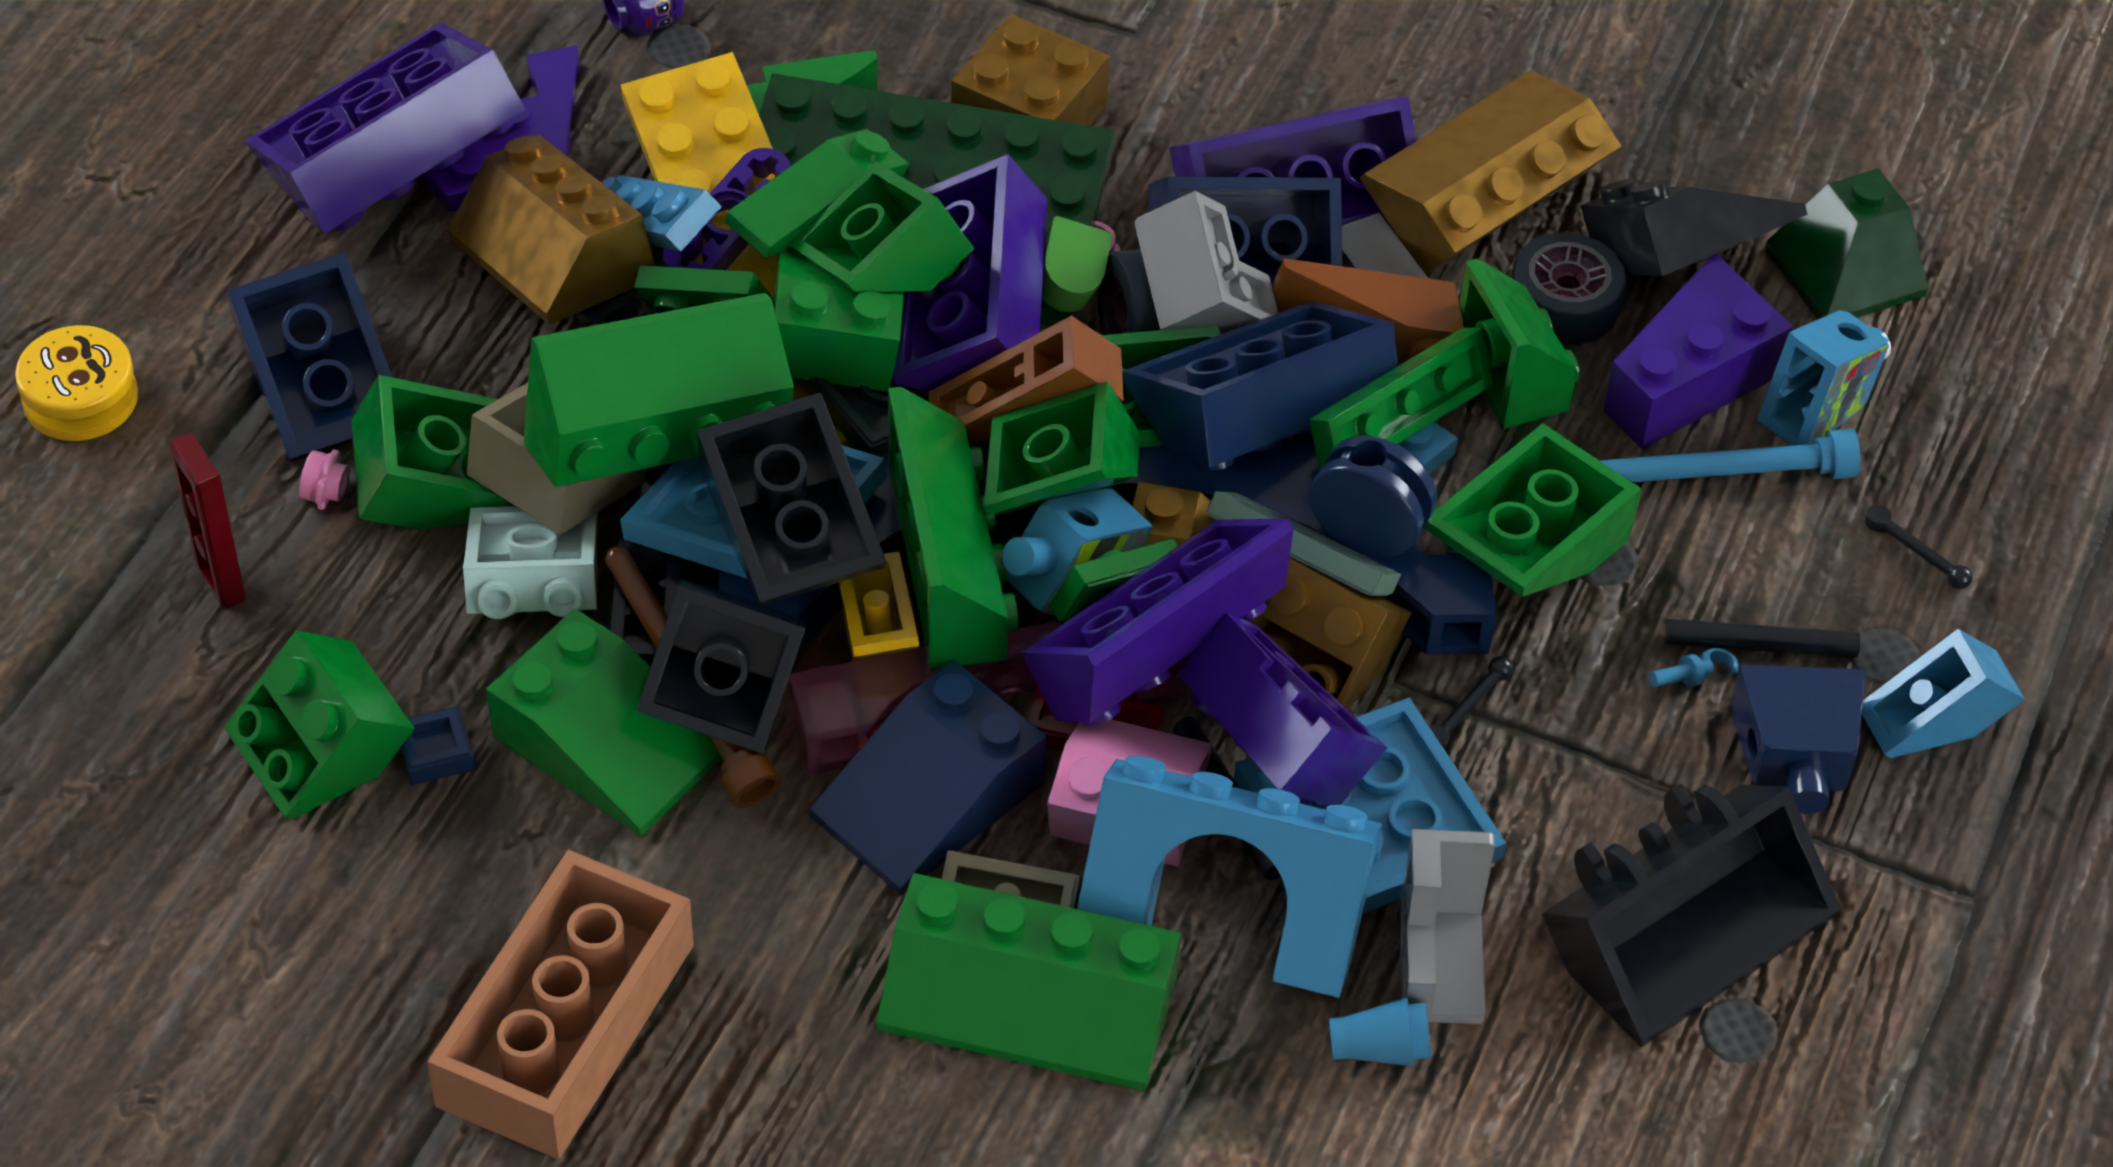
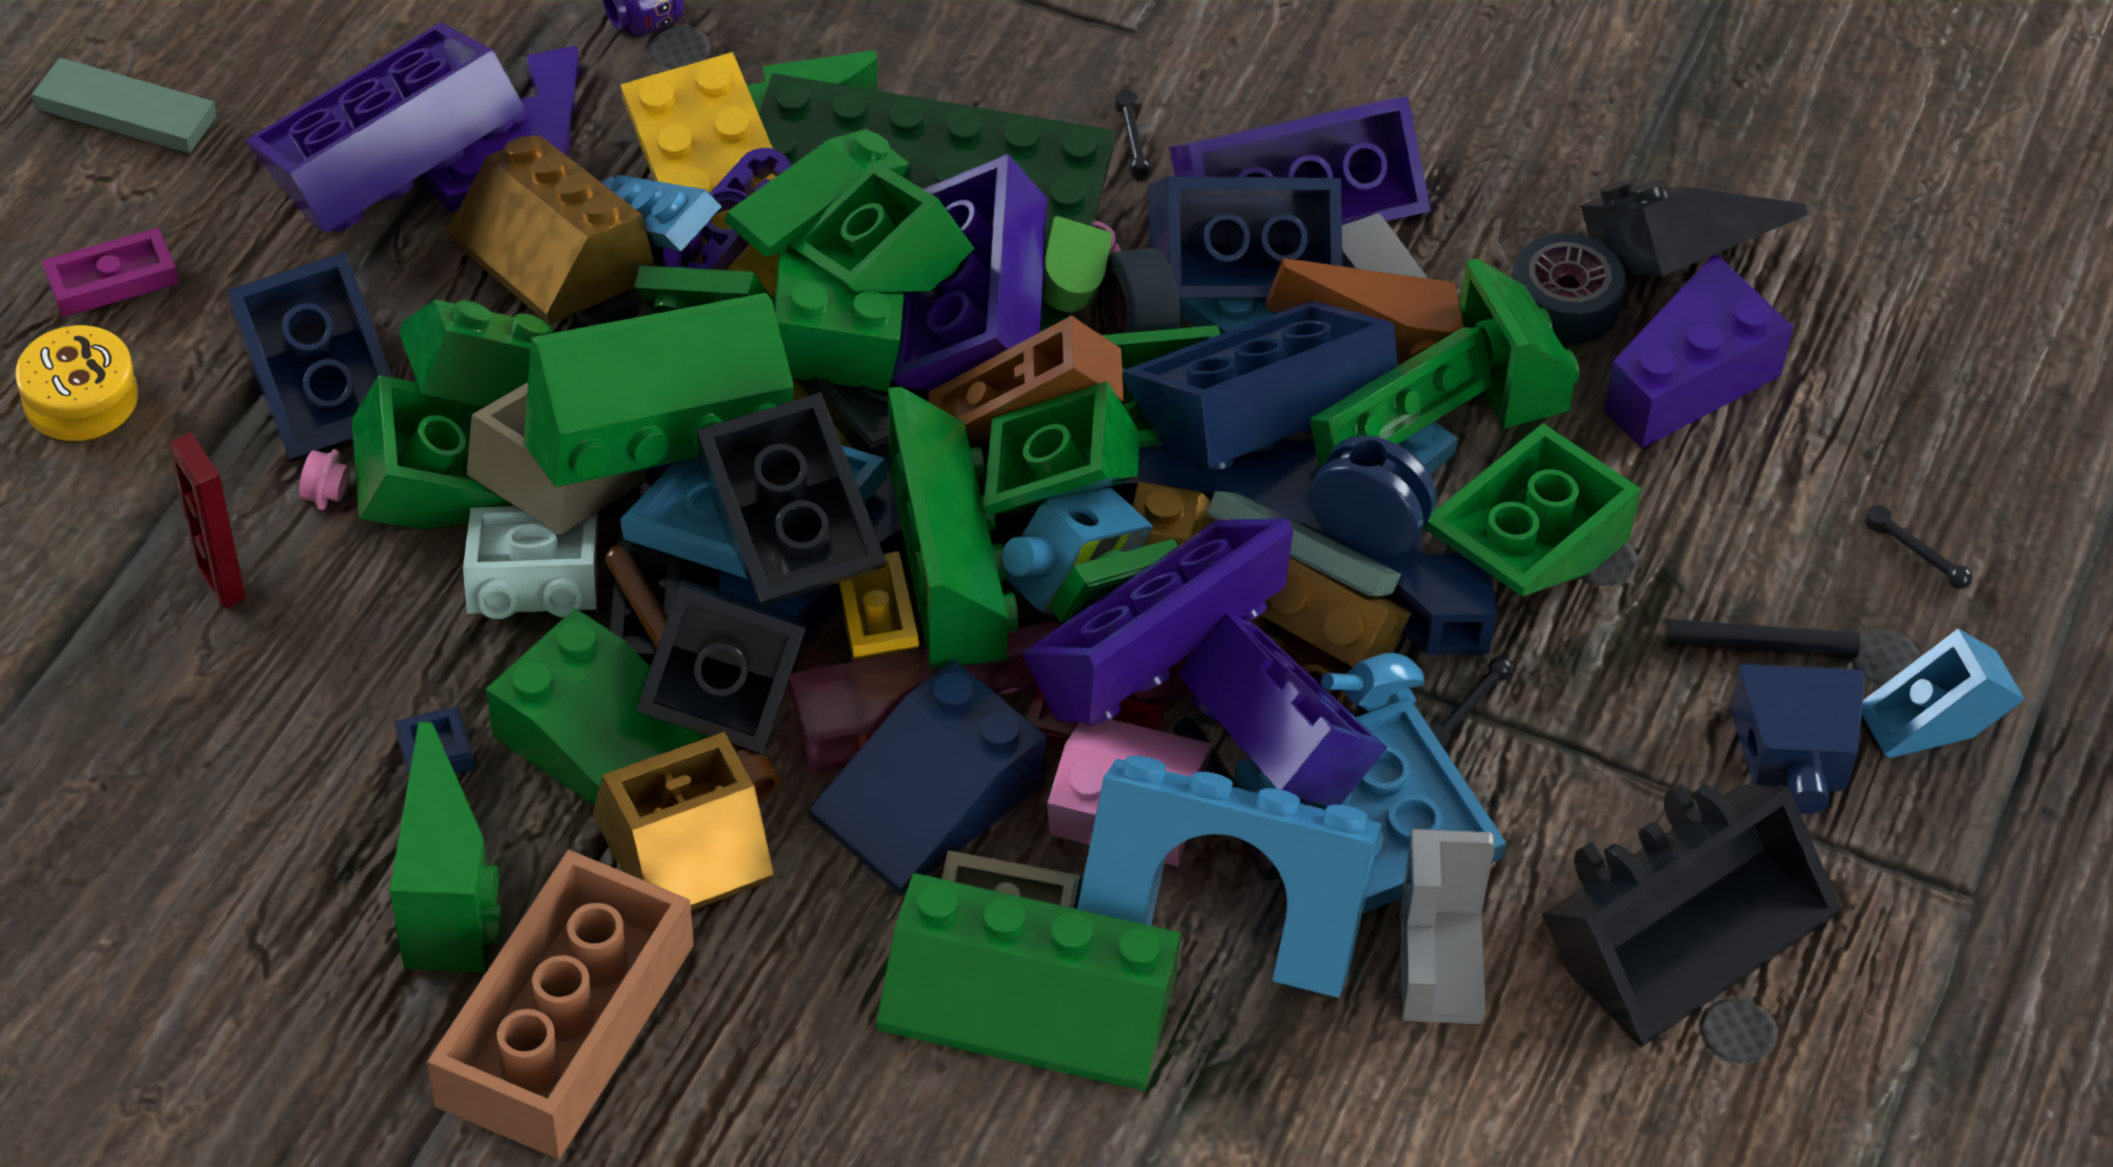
green slope [224,630,415,819] -> none
pearl gold brick [951,14,1110,126] -> none
light grey panel [1135,191,1278,334] -> none
dark azure cone [1329,997,1432,1067] -> none
pearl gold slope [1359,70,1622,275] -> none
dark azure piece [1599,429,1861,482] -> none
dark azure hand [1648,648,1739,687] -> none
dark azure torso [1757,310,1891,445] -> none
dark green slope [1765,168,1928,320] -> none
none -> sand green tile [31,57,217,154]
none -> magenta plate [41,227,179,318]
none -> green slope [390,722,504,972]
none -> green slope [399,299,554,407]
none -> pearl gold slope [593,732,774,911]
none -> black hinge [1115,90,1151,179]
none -> dark azure hand [1321,653,1425,712]

